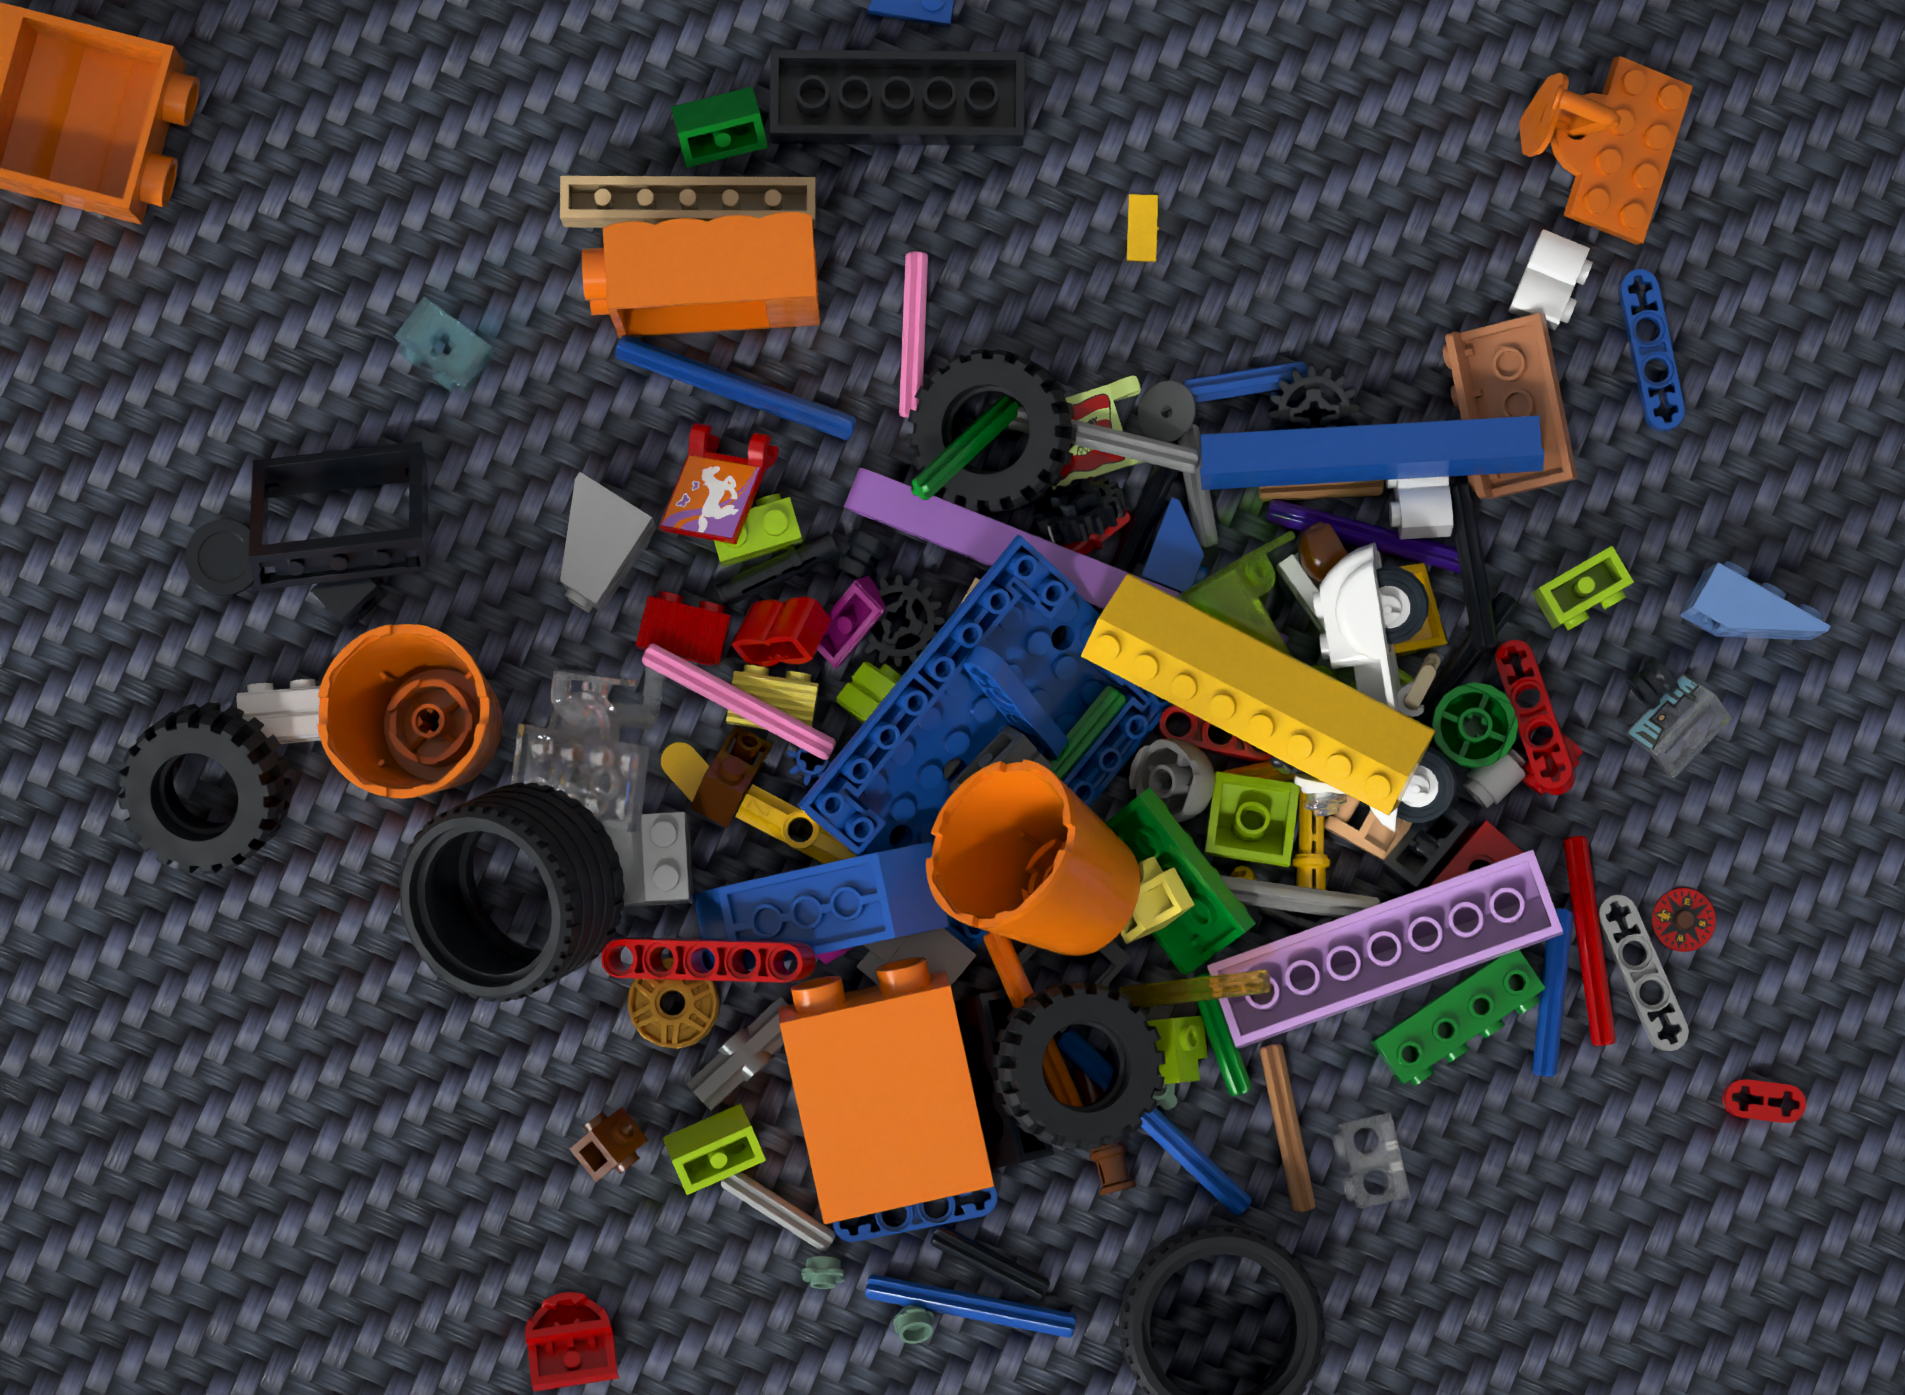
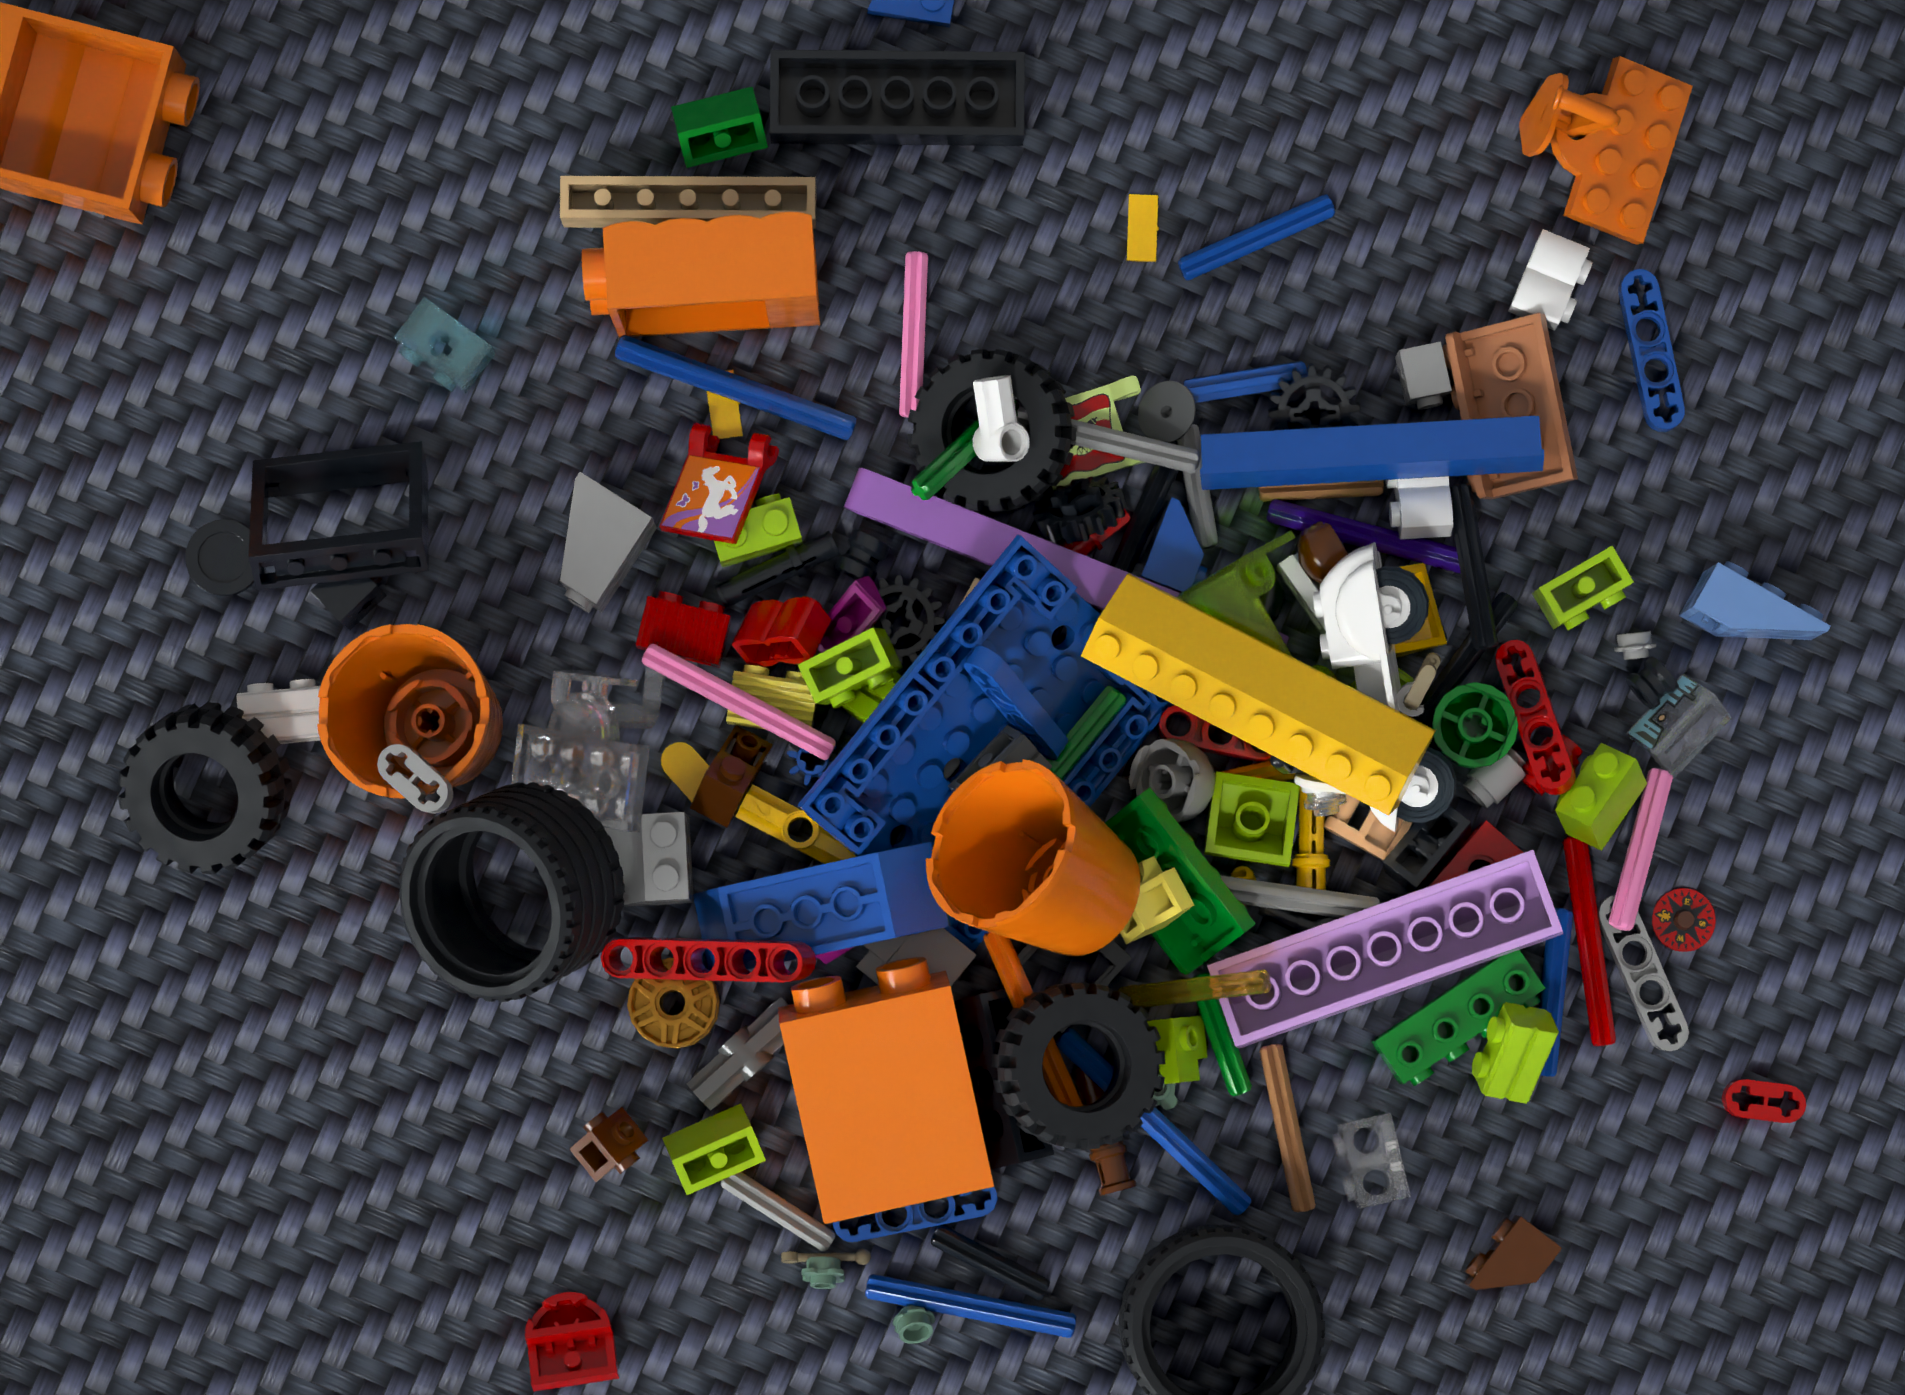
none -> light grey beam [377,744,453,814]
none -> yellow window [707,369,743,439]
none -> dark tan hinge [781,1248,871,1265]
none -> lime brick [798,627,903,708]
none -> white piece [973,375,1029,462]
none -> blue axle [1178,194,1335,280]
none -> light grey brick [1395,341,1452,410]
none -> reddish brown slope [1464,1215,1562,1290]
none -> lime brick [1472,1002,1559,1104]
none -> lime brick [1555,743,1647,851]
none -> bright pink axle [1609,768,1673,931]
none -> light grey plate [1614,631,1656,660]

